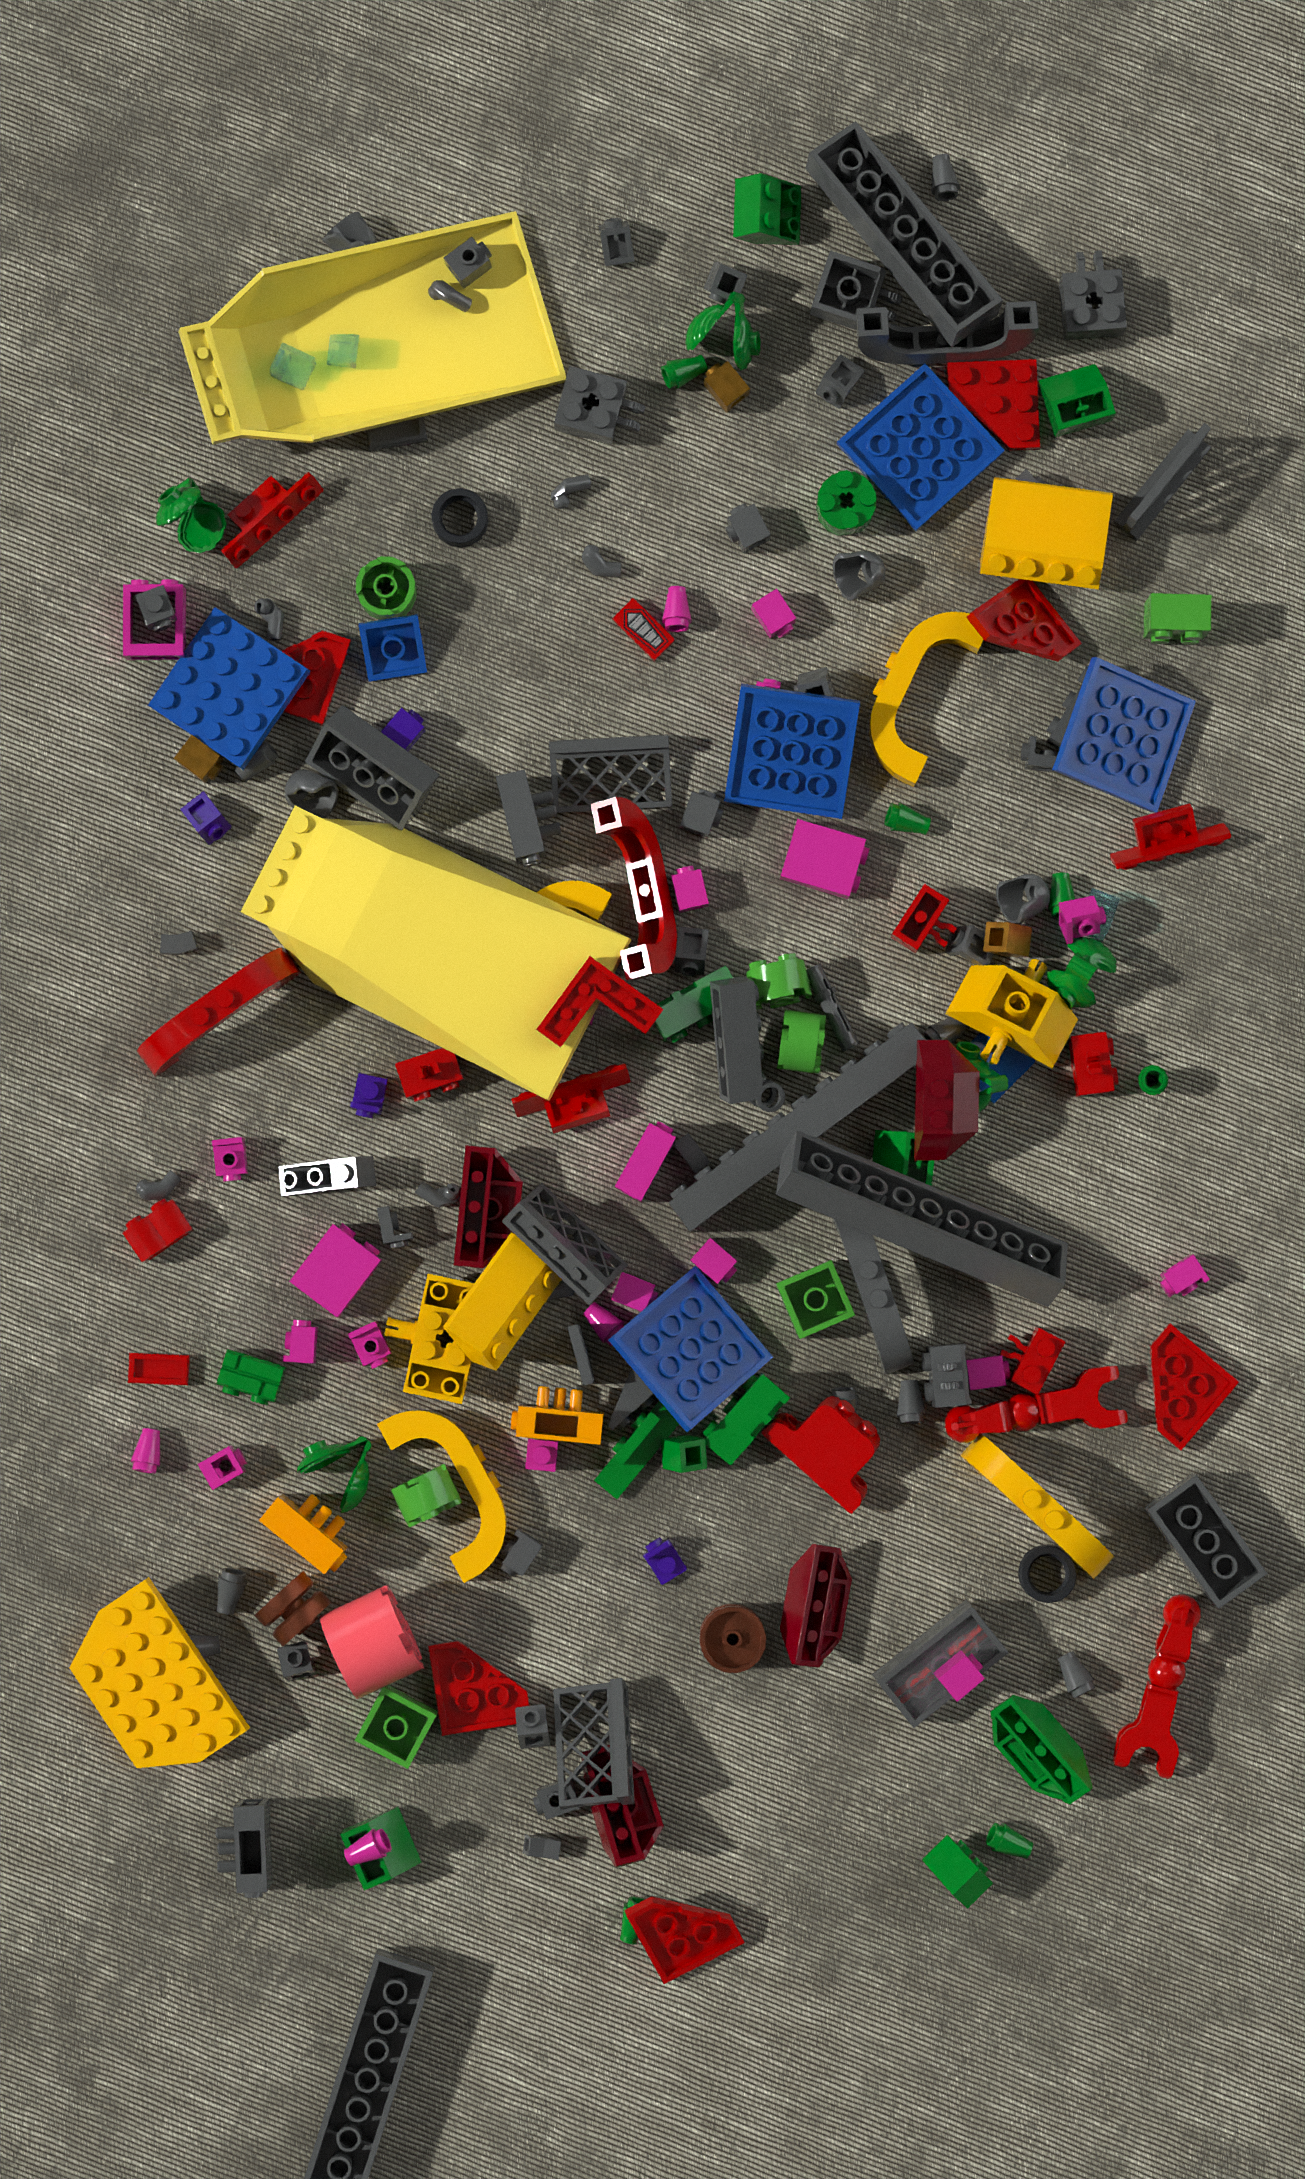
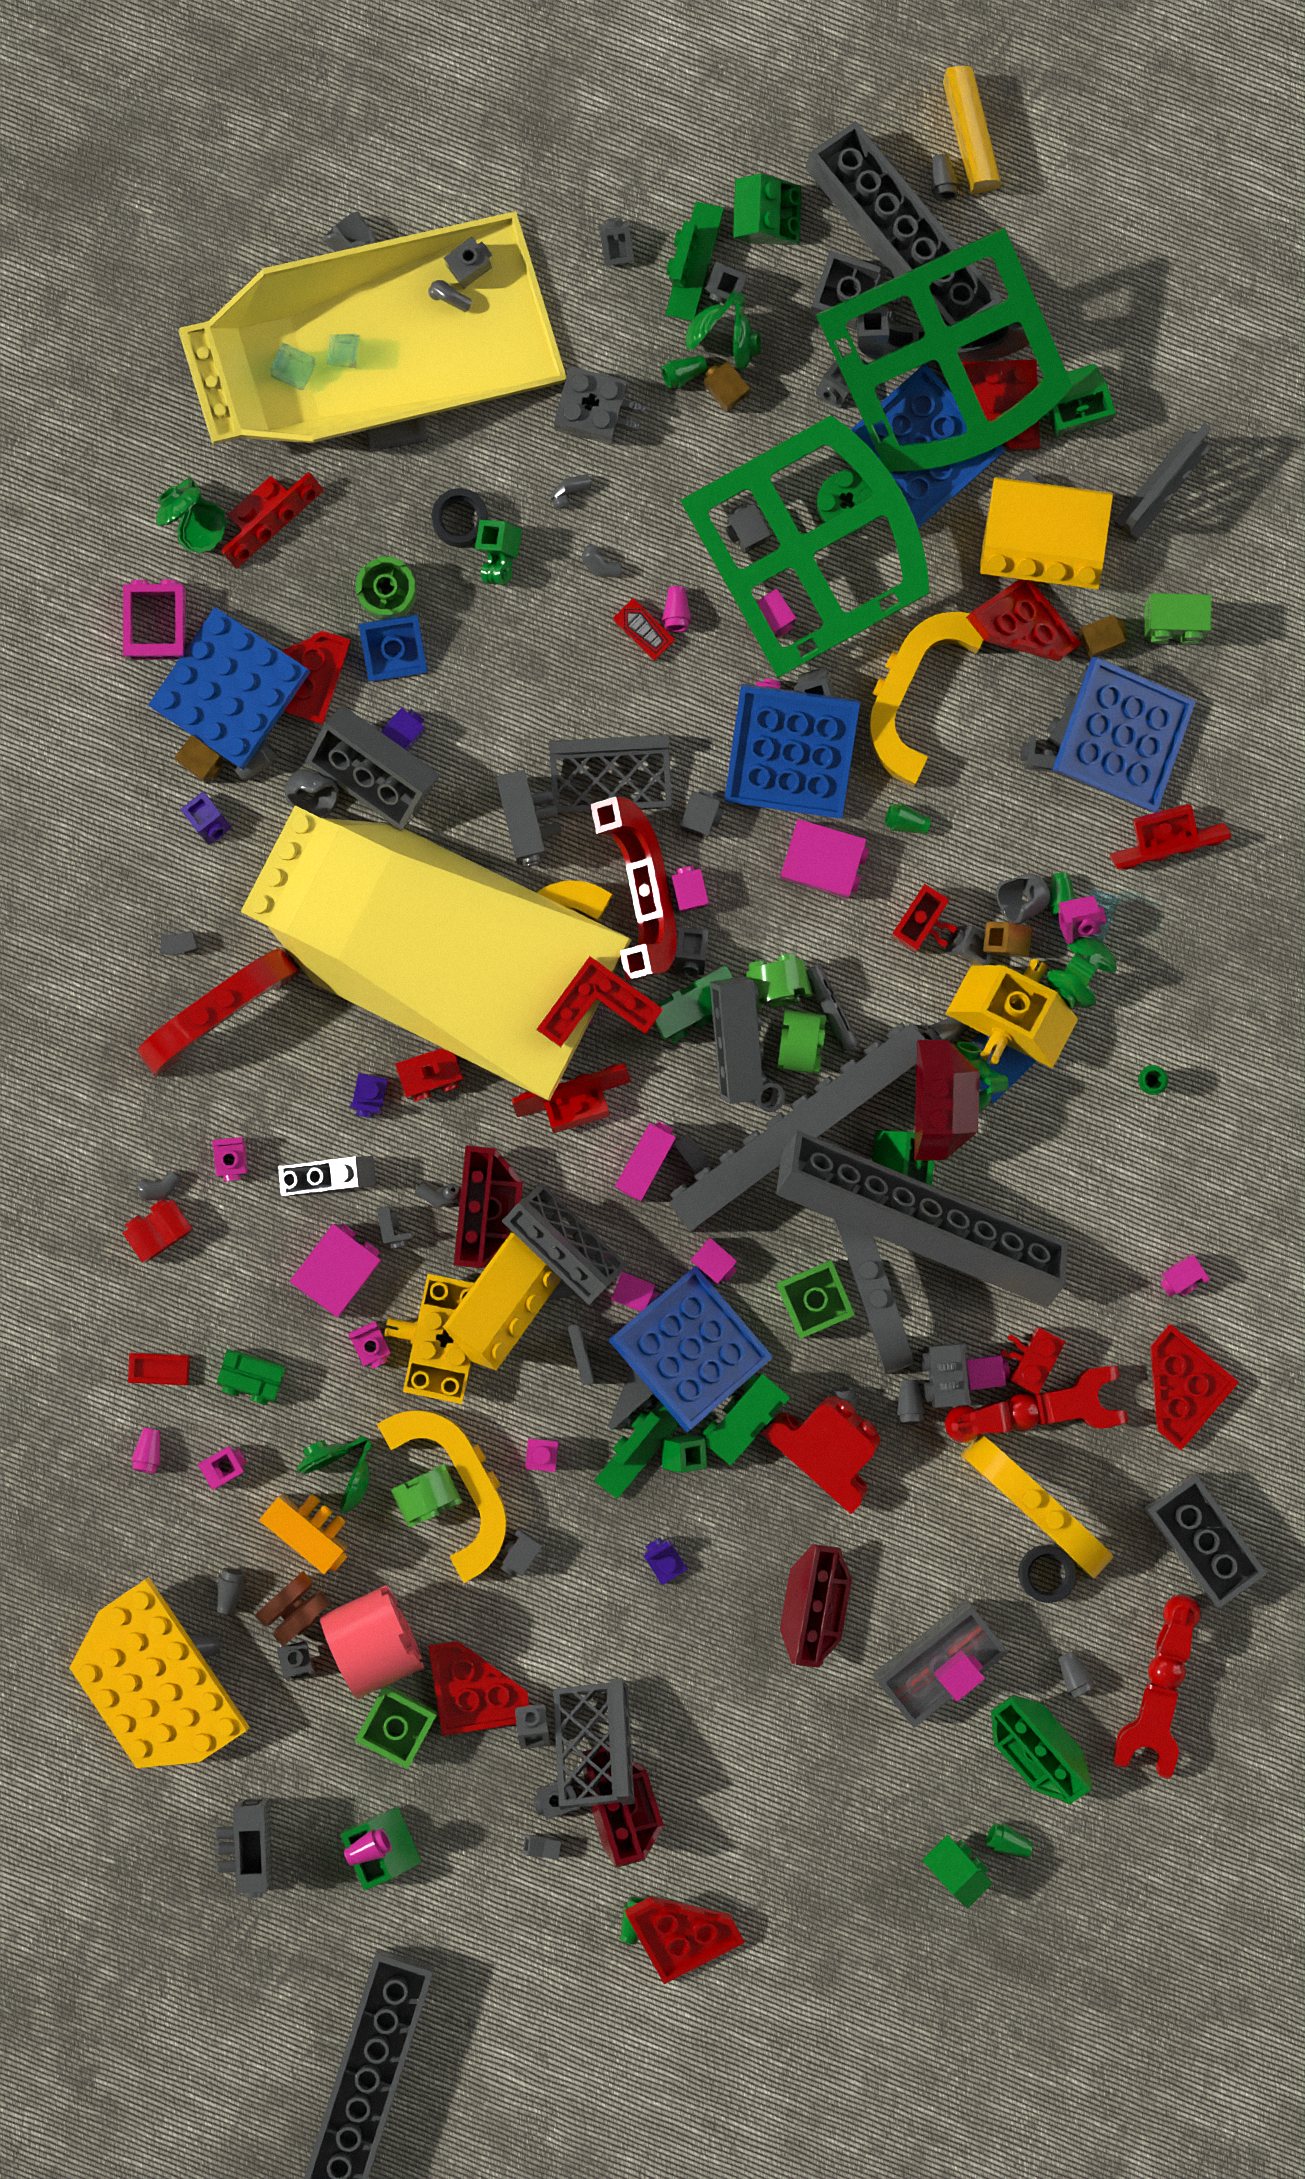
dark grey bracket [135,585,177,632] -> none
dark grey arm [254,598,284,640] -> none
dark pink brick [283,1320,318,1363] -> none
light orange piece [511,1386,604,1445] -> none
dark pink cone [583,1302,624,1346] -> none
copper wheel [699,1603,766,1673] -> none
dark grey hair [832,550,886,601] -> none
dark grey hinge [1059,250,1127,341] -> none
red brick [1068,1031,1119,1097] -> none
none -> green brick [475,520,522,585]
none -> green bracket [665,201,724,322]
none -> green window [680,415,930,678]
none -> green window [816,227,1073,472]
none -> yellow brick [943,66,1001,195]
none -> pearl gold brick [1079,614,1128,659]

